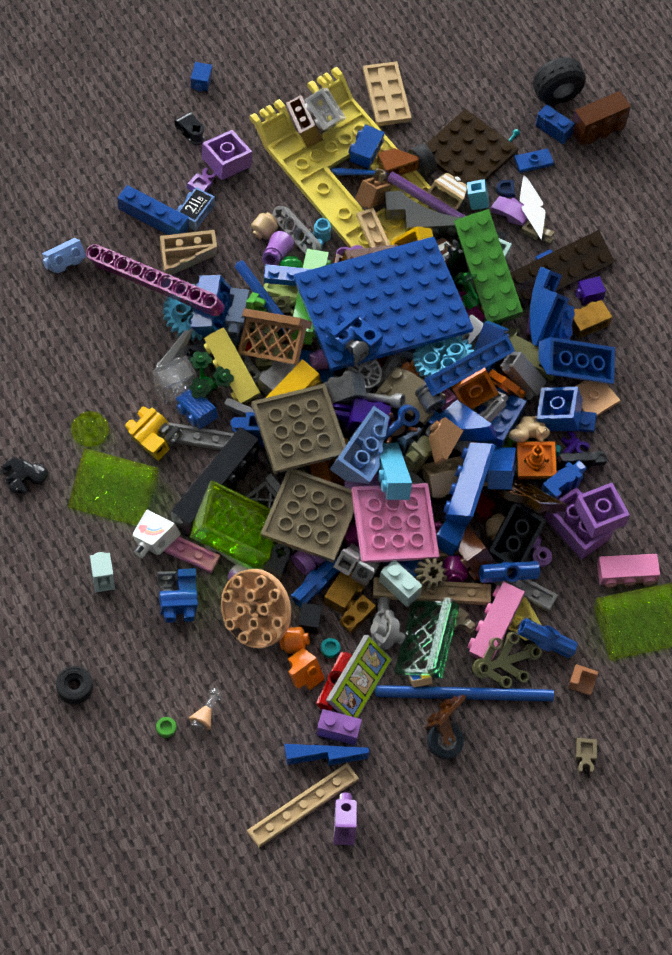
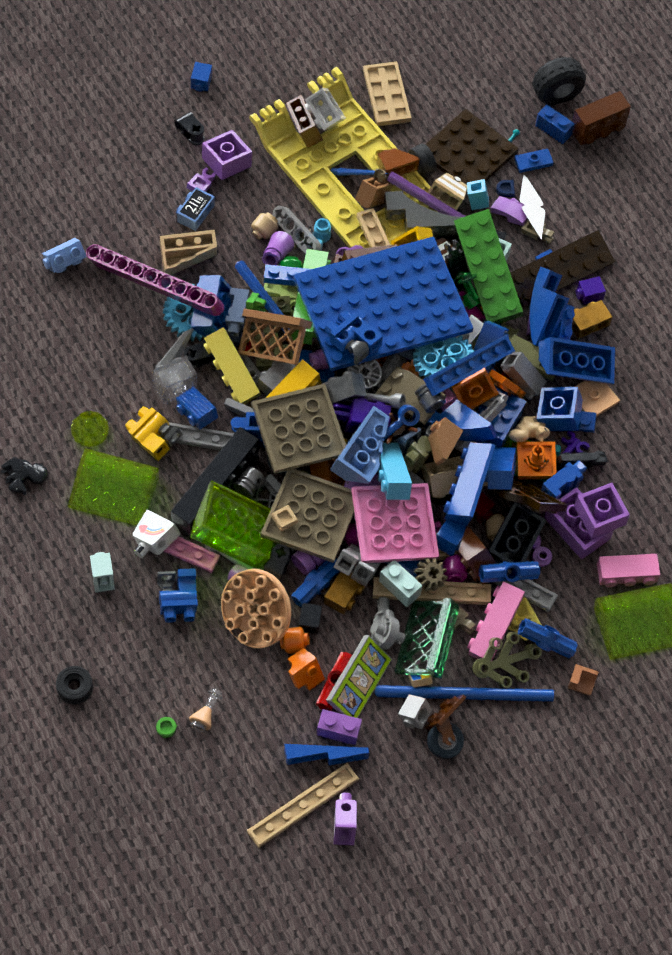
blue brick [117,185,189,235] -> none
dark green plant [189,351,234,398] -> none
teal tile [320,638,341,658] -> none
pearl gold leg [339,595,376,634] -> none
blue brick [348,125,385,169] -> none
dark tan plate [575,738,597,774] -> none
none -> flat silver piece [233,466,266,499]
none -> tan tile [271,505,298,532]
none -> light grey brick [398,694,433,729]

